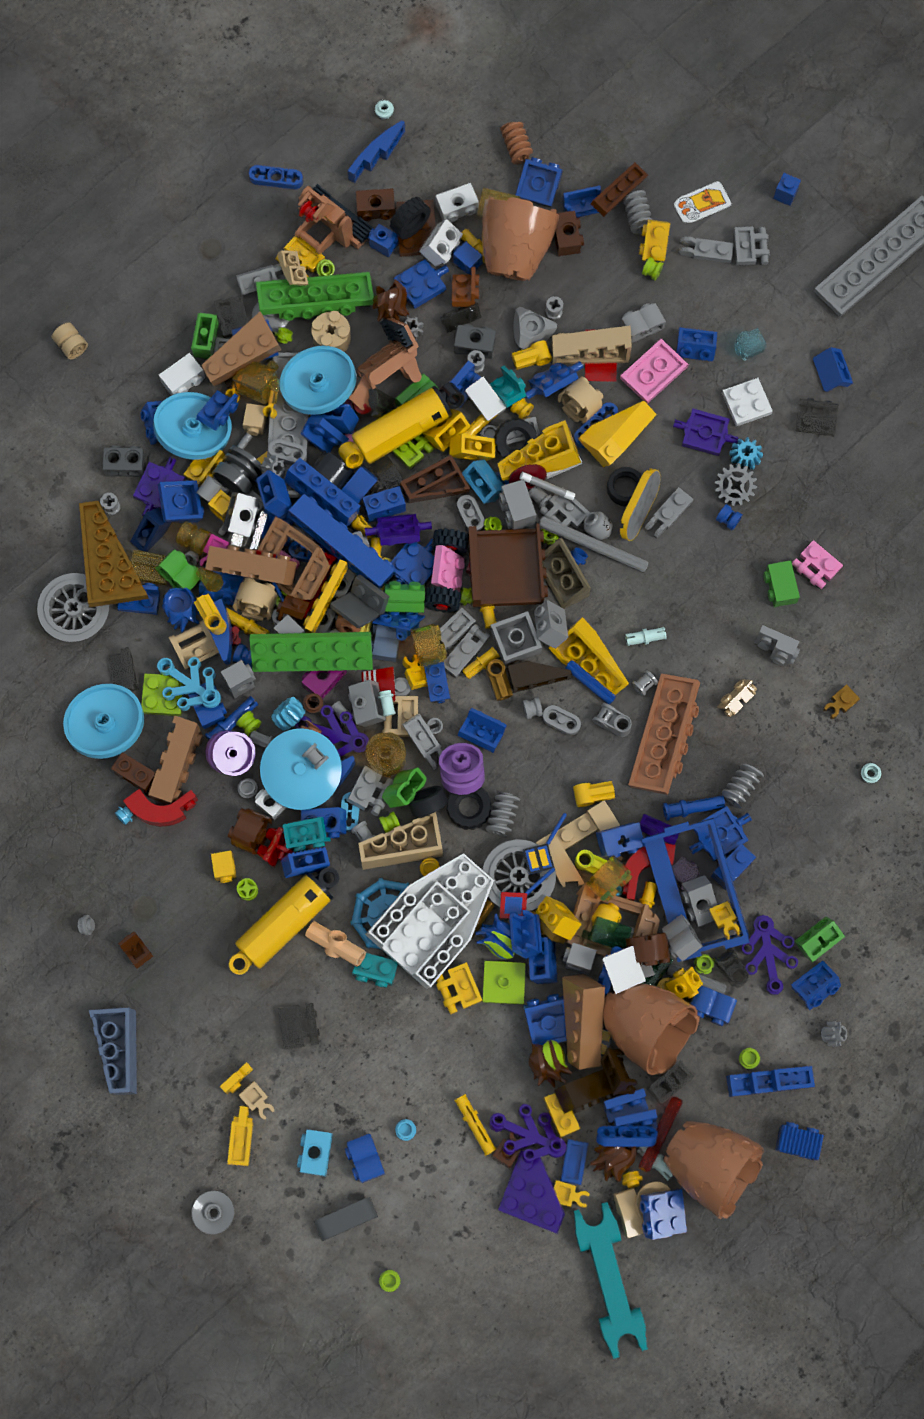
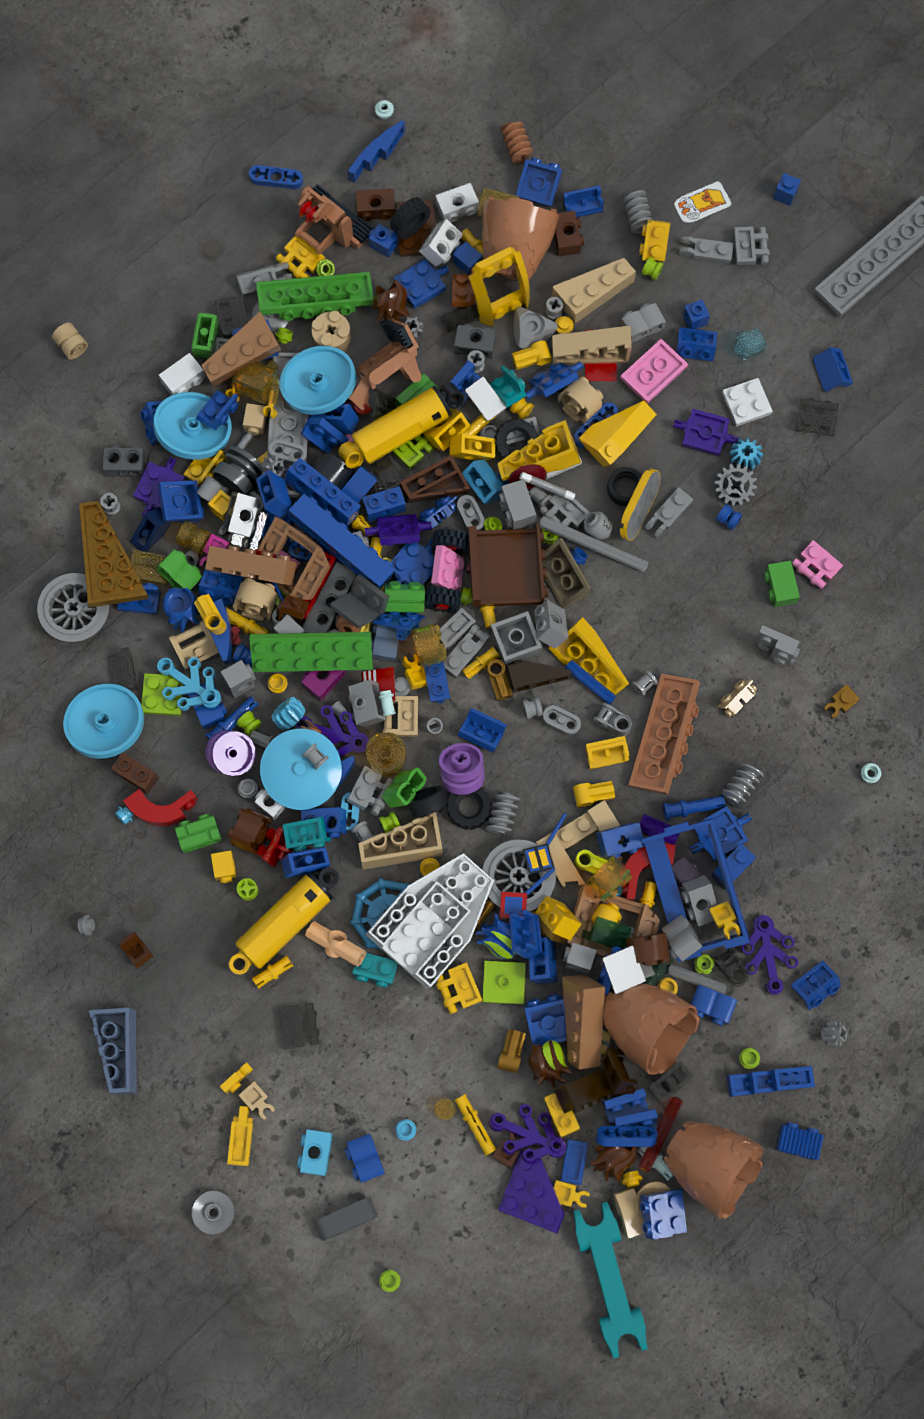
medium nougat wedge [148,716,203,805] -> none
clear yellow cone [196,567,224,592] -> none
tan slope [277,250,308,286] -> none
yellow plate [303,559,348,633] -> none
reddish brown cone [303,693,323,713] -> none
light grey hinge [402,713,442,770] -> none
reddish brown plate [591,162,648,217] -> none
light aqua pin [625,627,667,646] -> none
yellow brick [665,967,703,999] -> none
bright green brick [794,916,845,962] -> none
none -> bright green brick [175,814,222,854]
none -> yellow pin [252,955,293,989]
none -> yellow plate [268,674,288,694]
none -> blue hinge [417,496,457,531]
none -> clear yellow plate [435,1099,456,1120]
none -> yellow wedge [468,247,530,327]
none -> pearl gold piece [497,1029,526,1074]
none -> tan wedge [551,258,636,324]
none -> yellow plate [555,316,574,334]
none -> yellow hinge [585,736,629,770]
none -> blue brick [682,299,710,329]

